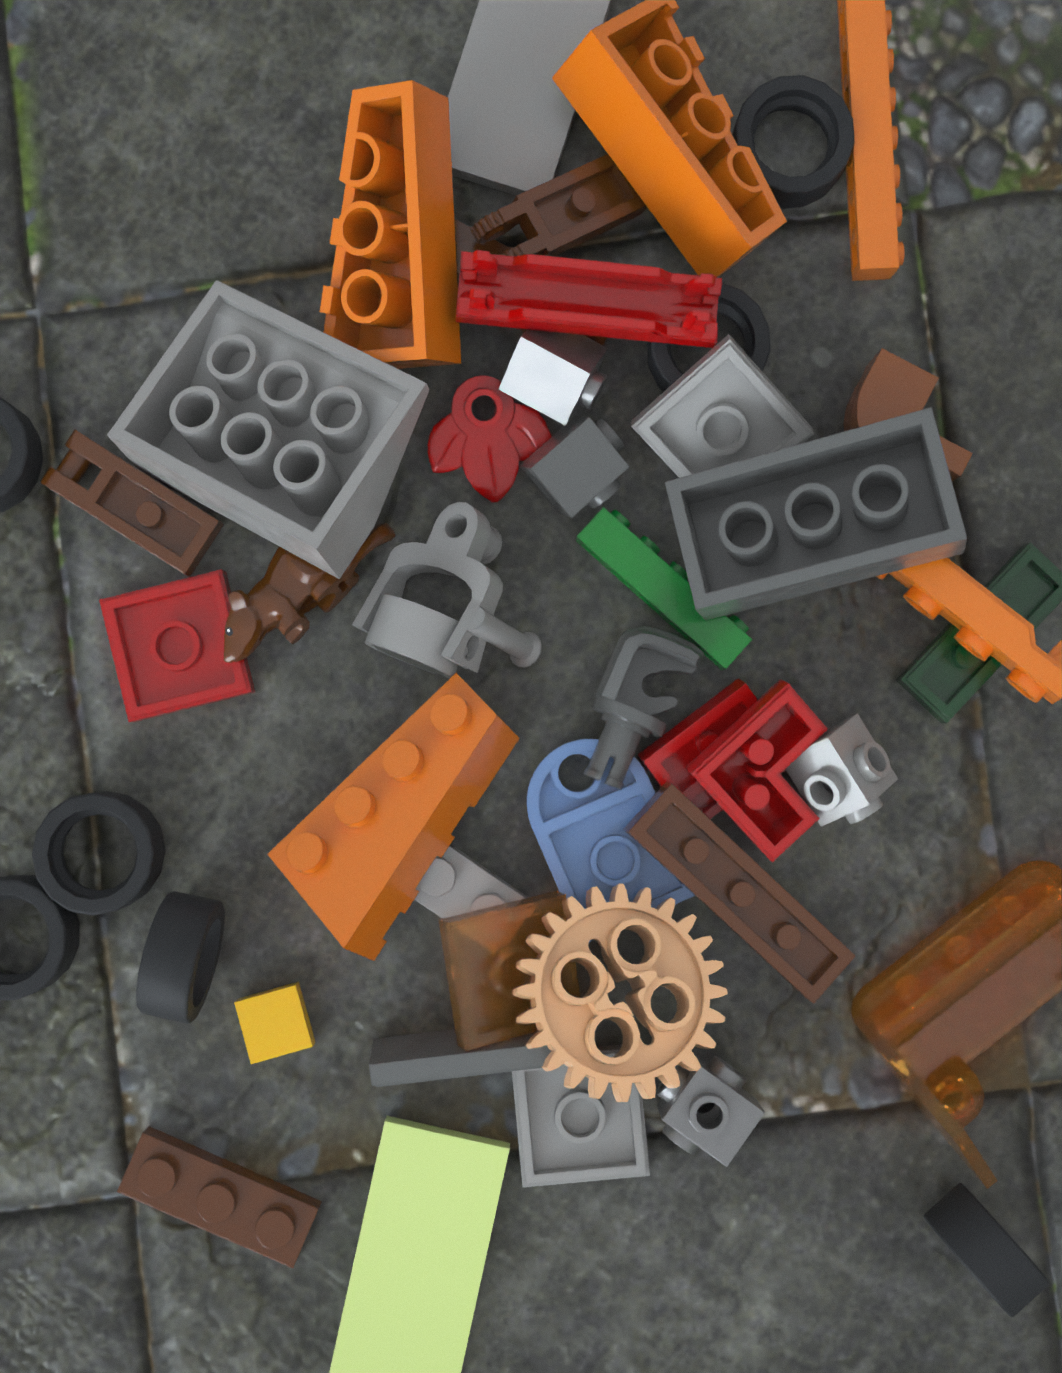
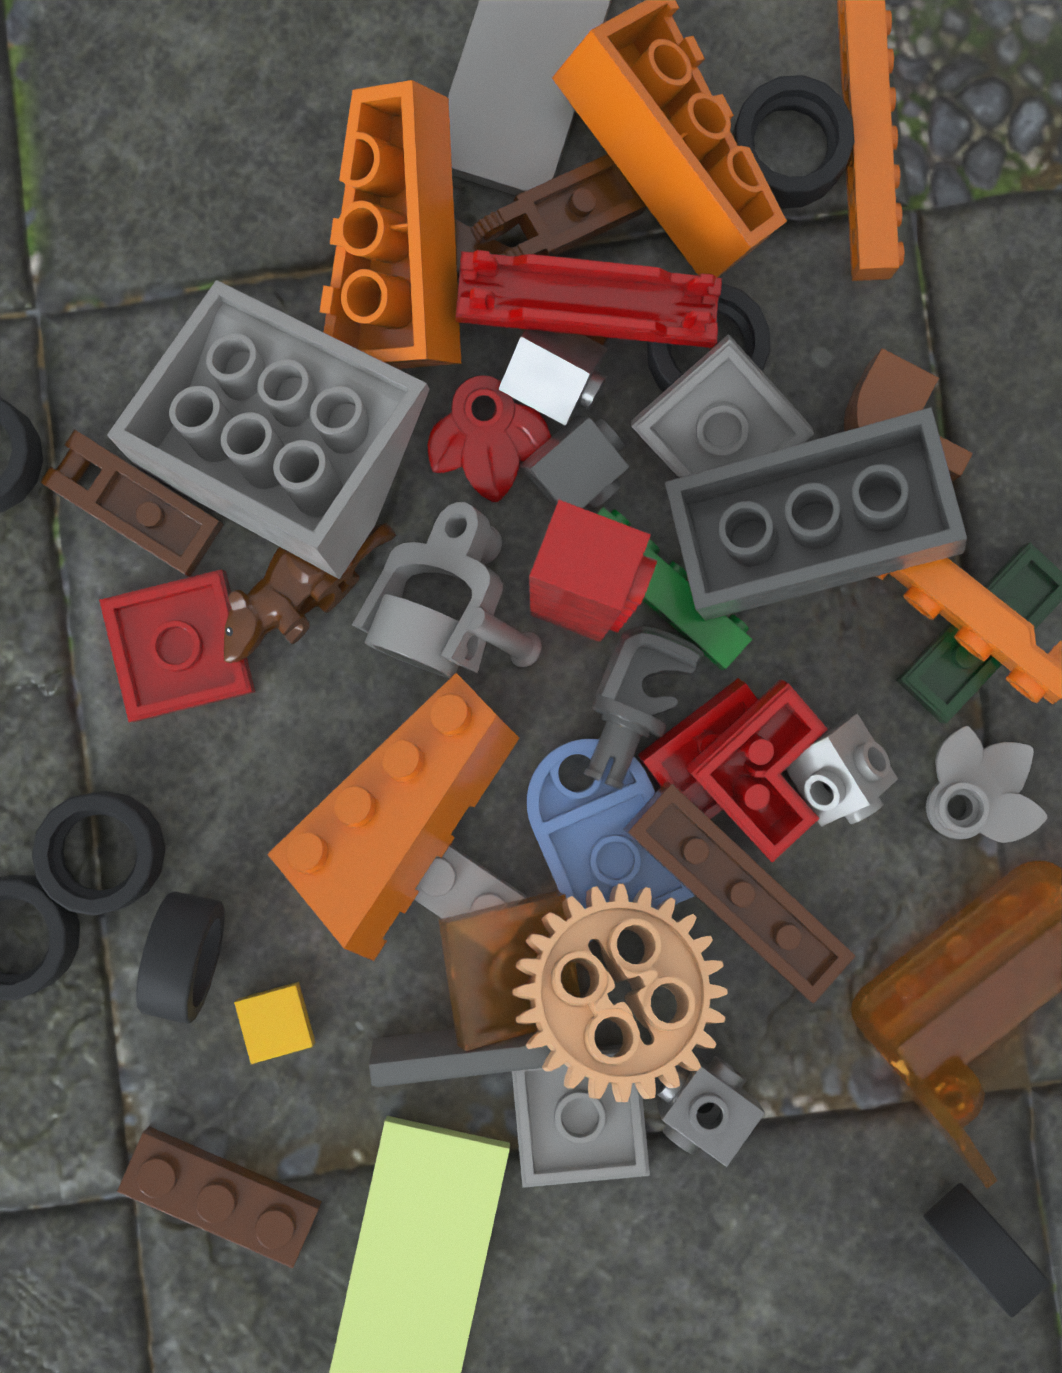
none -> red brick [529,500,657,642]
none -> light grey plate [926,726,1047,843]

